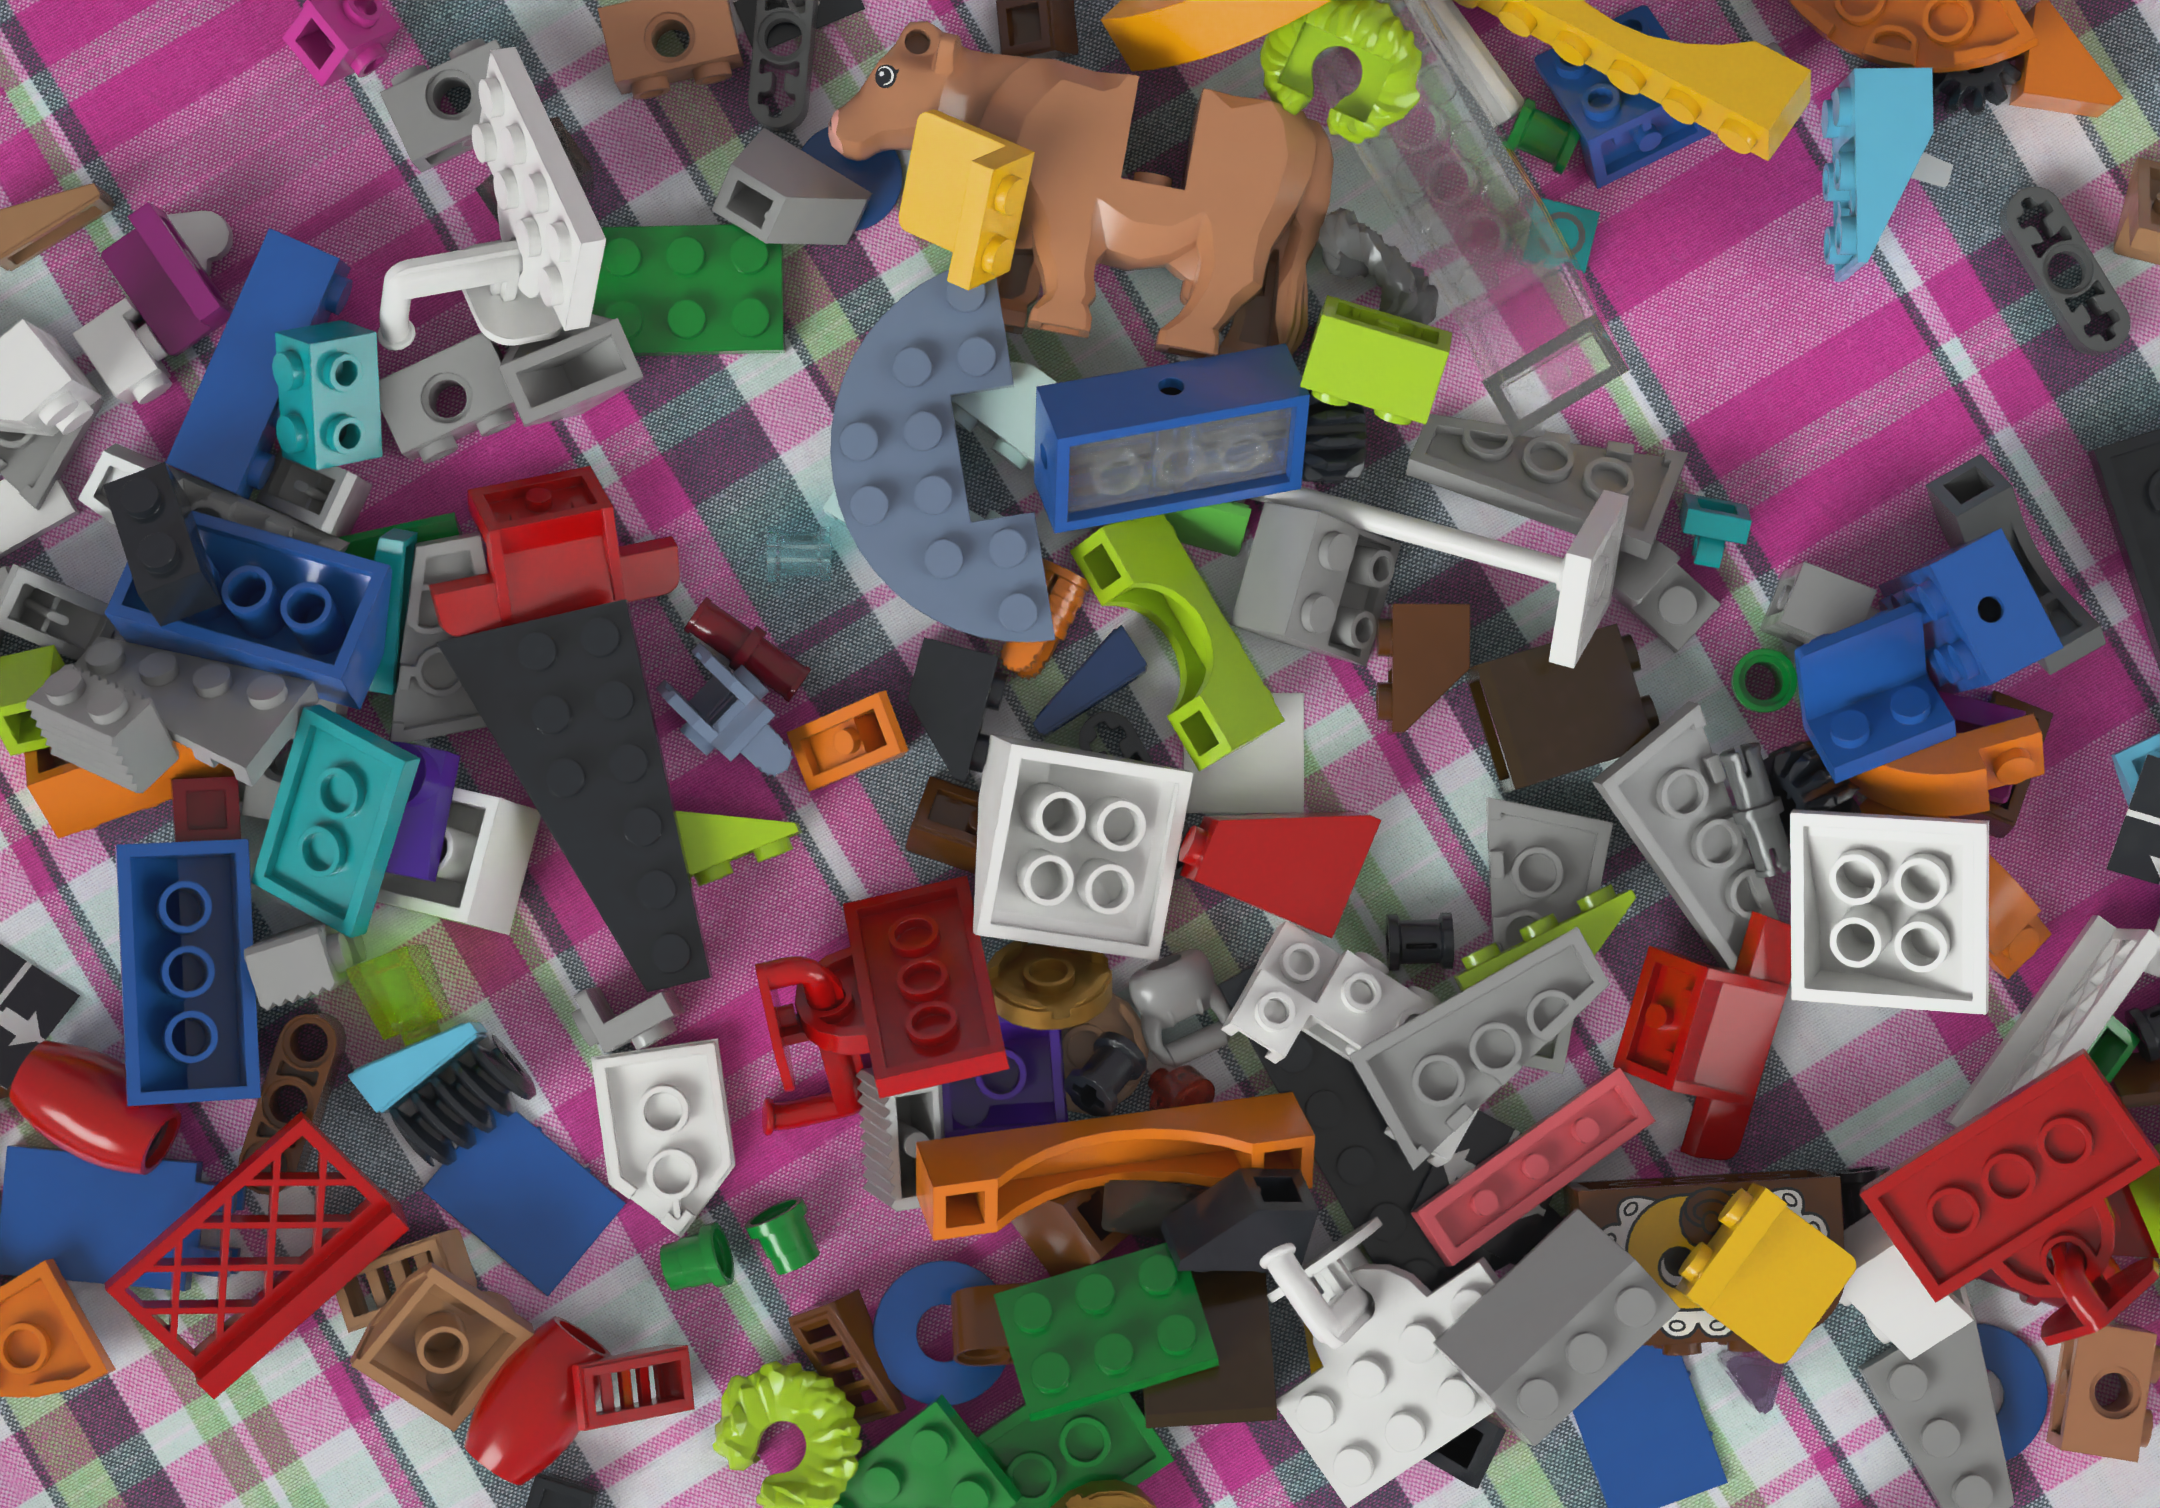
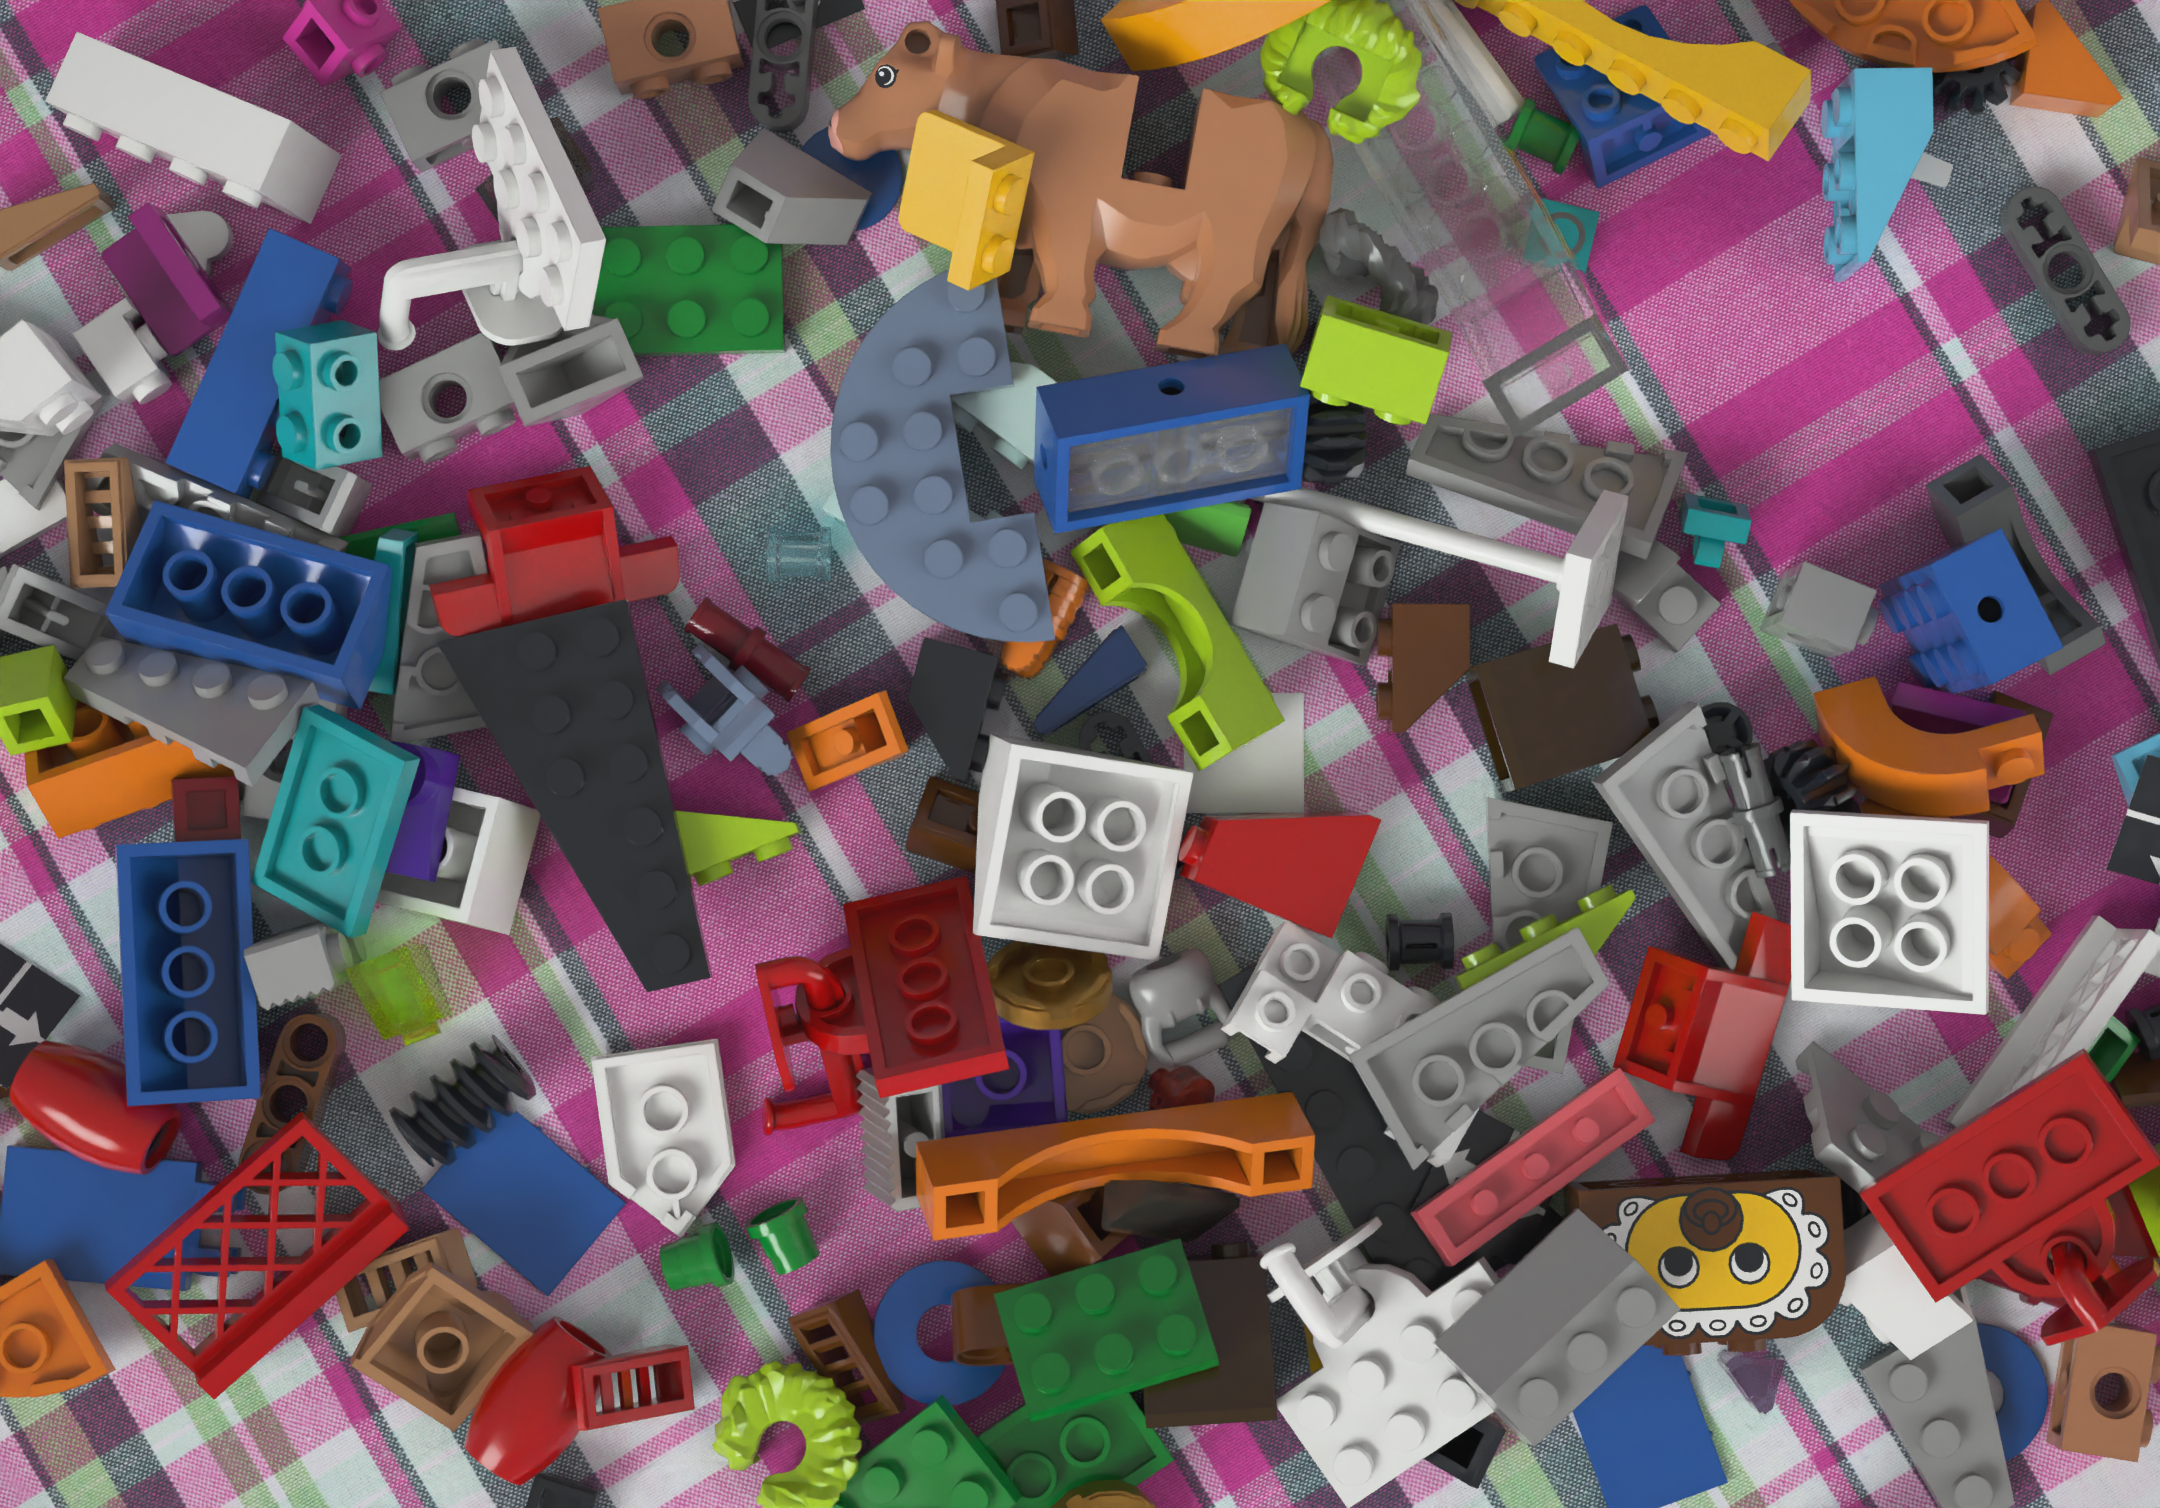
light grey brick [25,663,179,793] -> none
black brick [103,462,222,627] -> none
medium azure slope [348,1022,488,1113] -> none
light grey bracket [572,987,686,1053] -> none
black bush [1064,1031,1147,1117] -> none
black slope [1161,1168,1319,1273] -> none
yellow bracket [1675,1183,1856,1364] -> none
green piece [1731,648,1797,713] -> none
blue bracket [1794,602,1956,784] -> none
none -> white wedge [45,32,342,224]
none -> medium nougat slope [64,457,141,588]
none -> black wheel [1701,702,1753,766]
none -> light grey wing [1796,1041,1940,1193]

